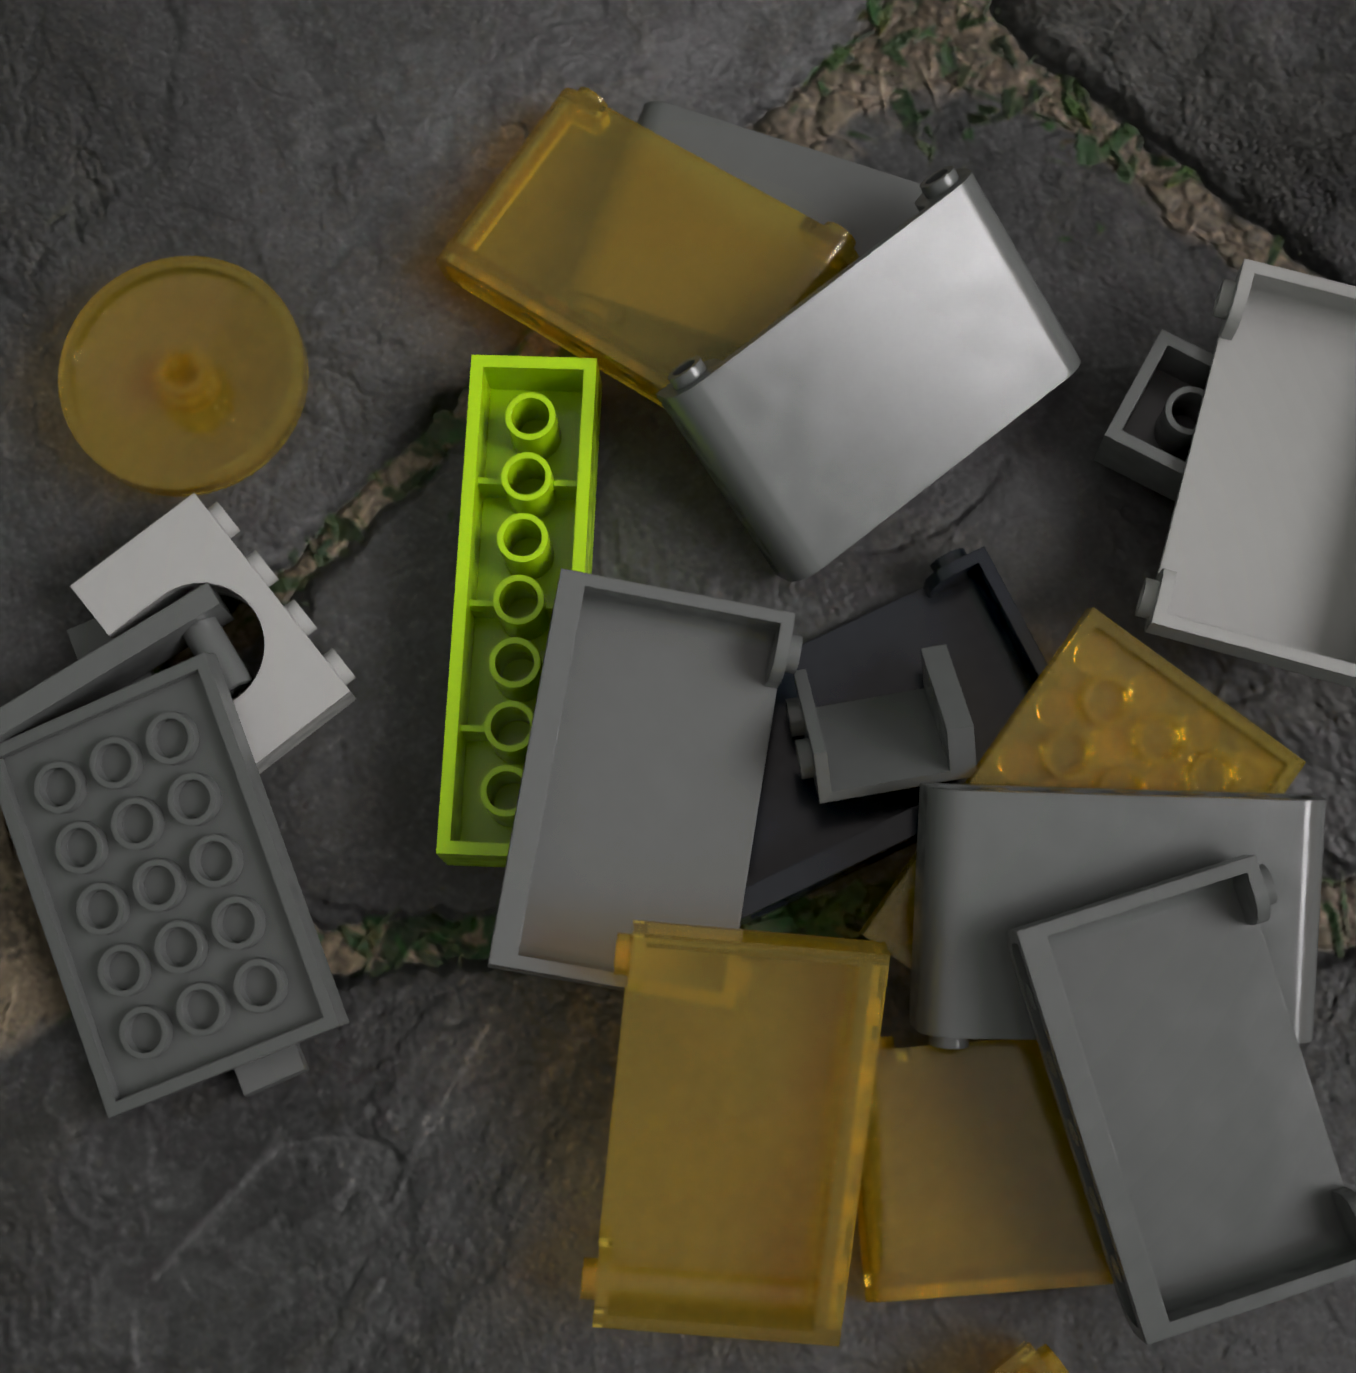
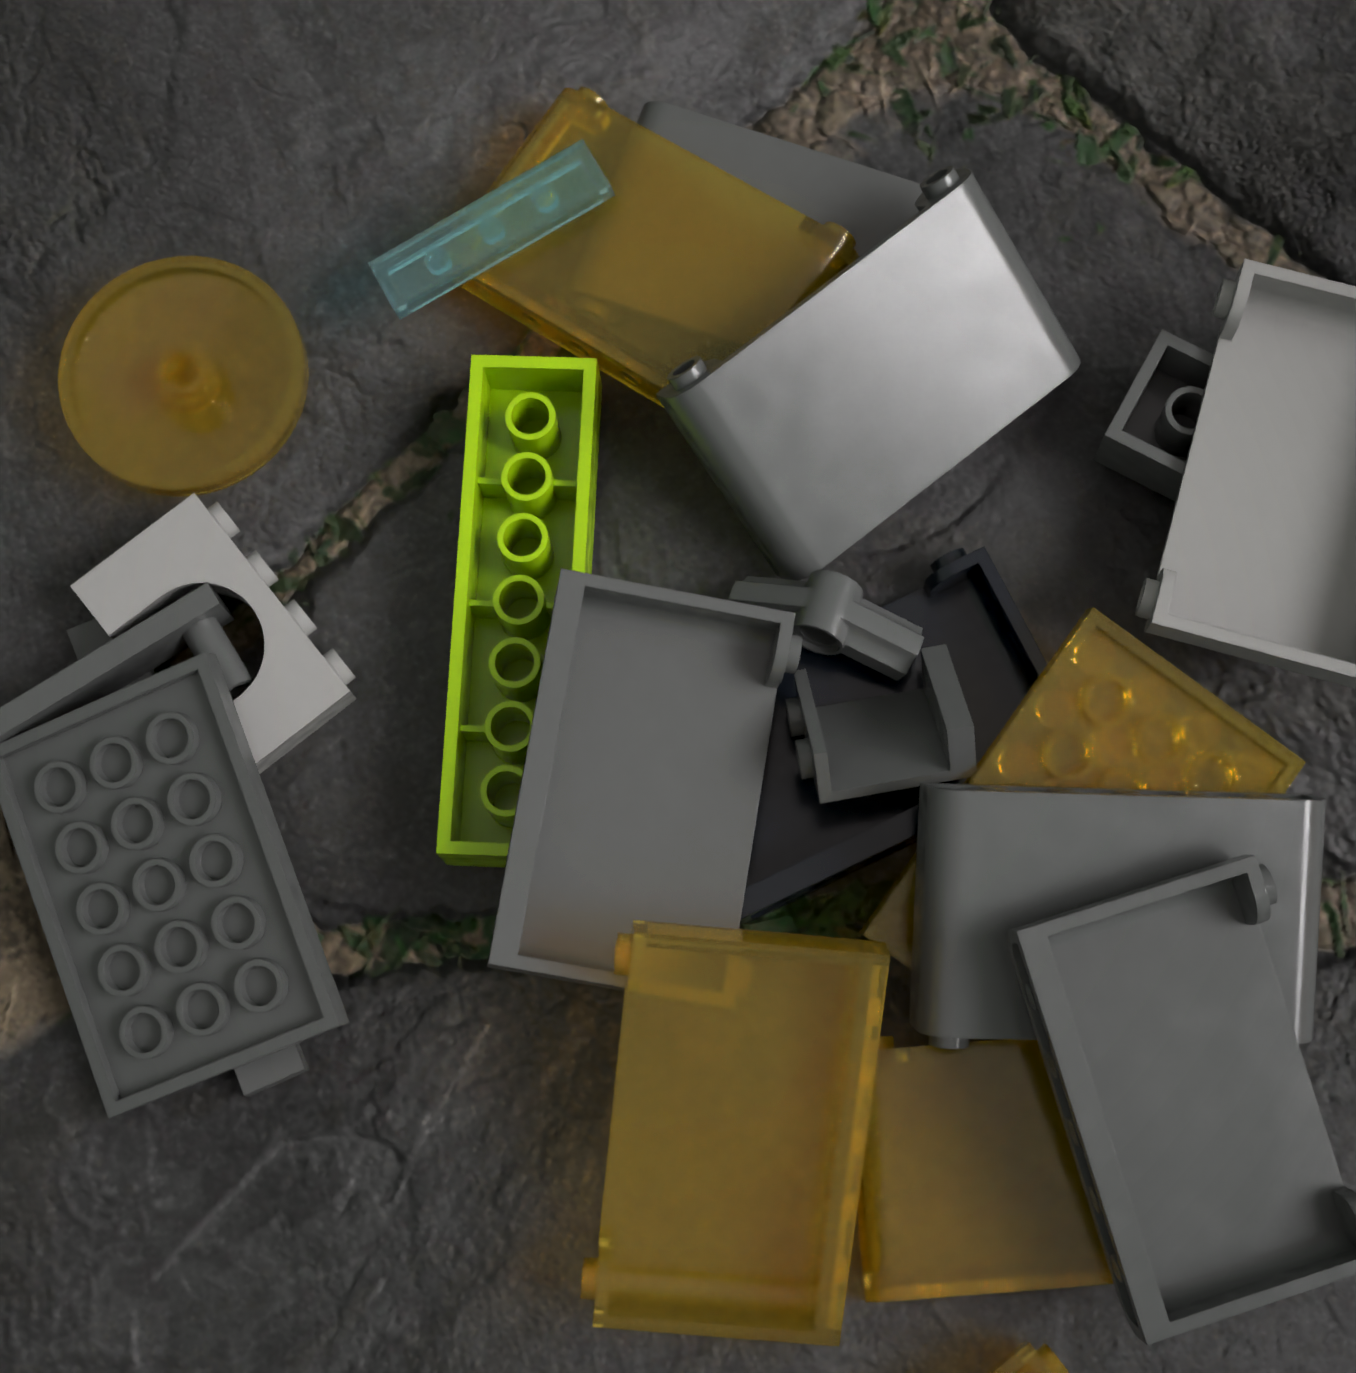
none -> clear light blue tile [368,139,615,320]
none -> dark grey piece [729,570,924,681]

